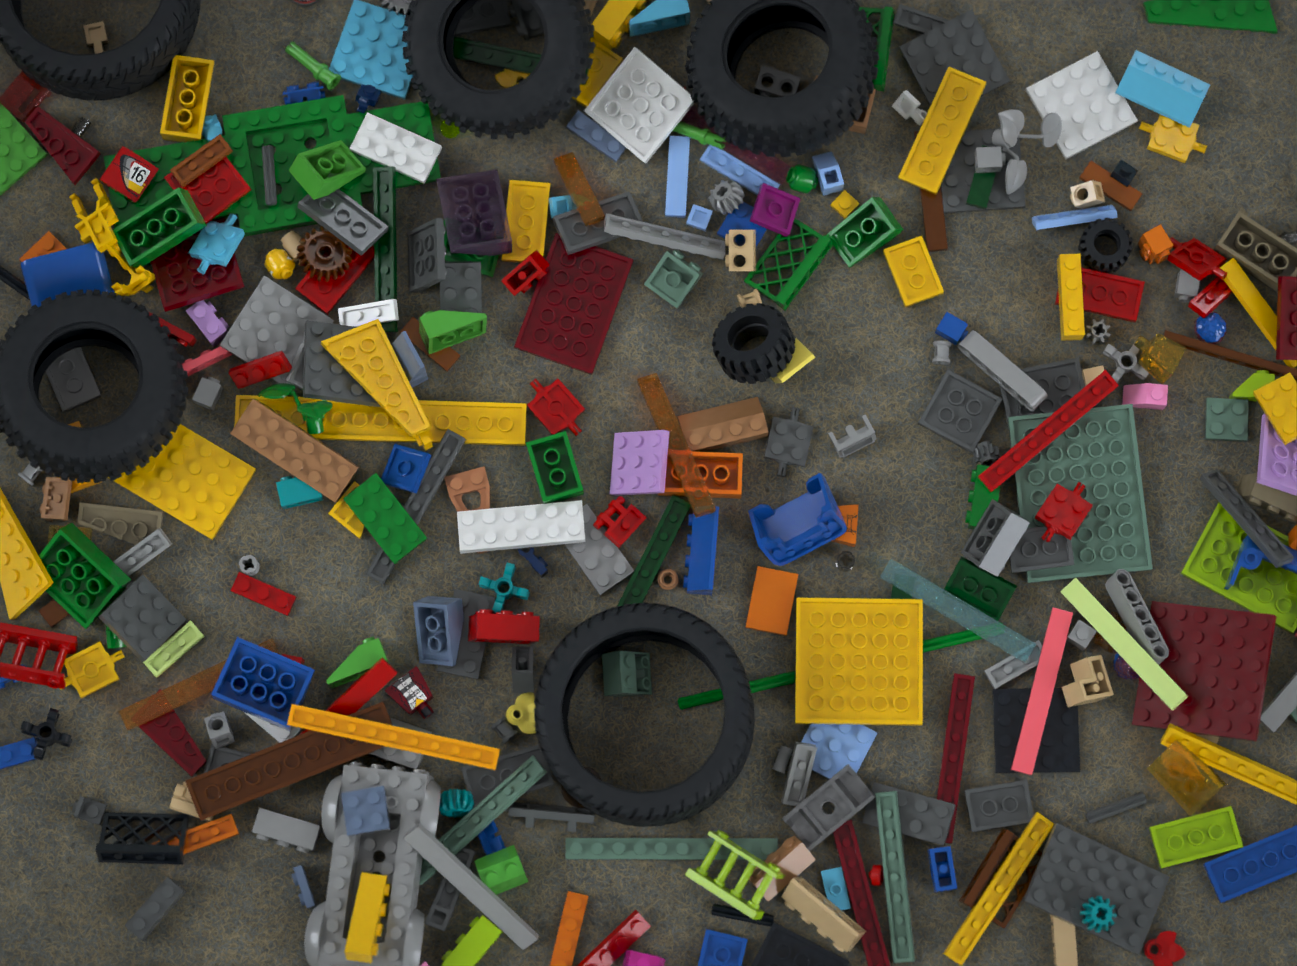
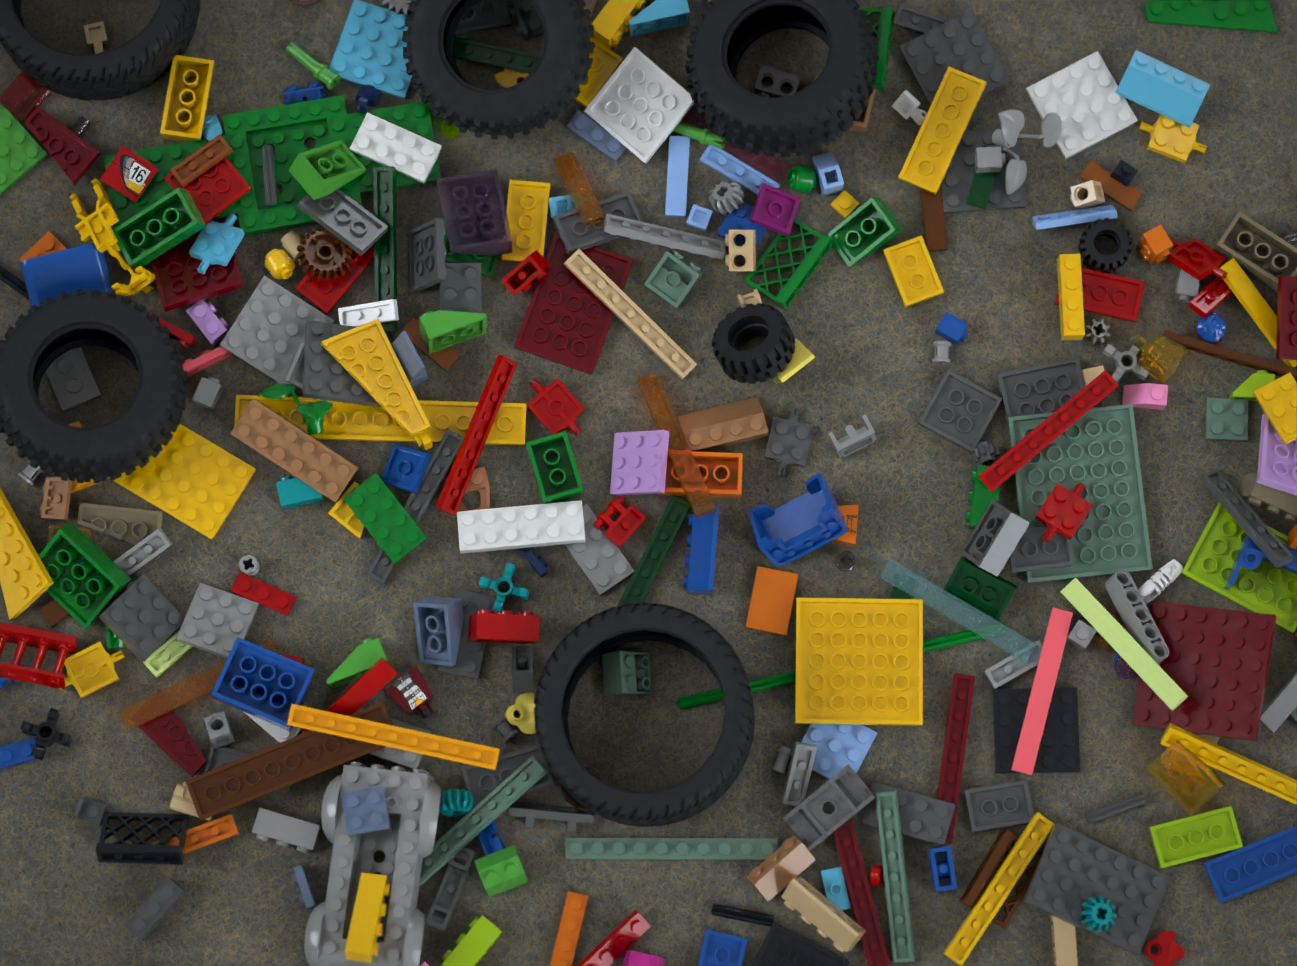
red plate [228,351,292,389] -> none
light grey tile [403,823,539,950] -> none
medium nougat plate [658,569,678,590] -> none
lime fence [685,830,785,920] -> none
light grey beam [958,330,1048,411] -> none
tan brick [1062,655,1114,707] -> none
none -> light grey plate [176,583,259,659]
none -> red plate [436,354,517,516]
none -> tan plate [564,249,697,380]
none -> white hinge [1138,559,1183,605]

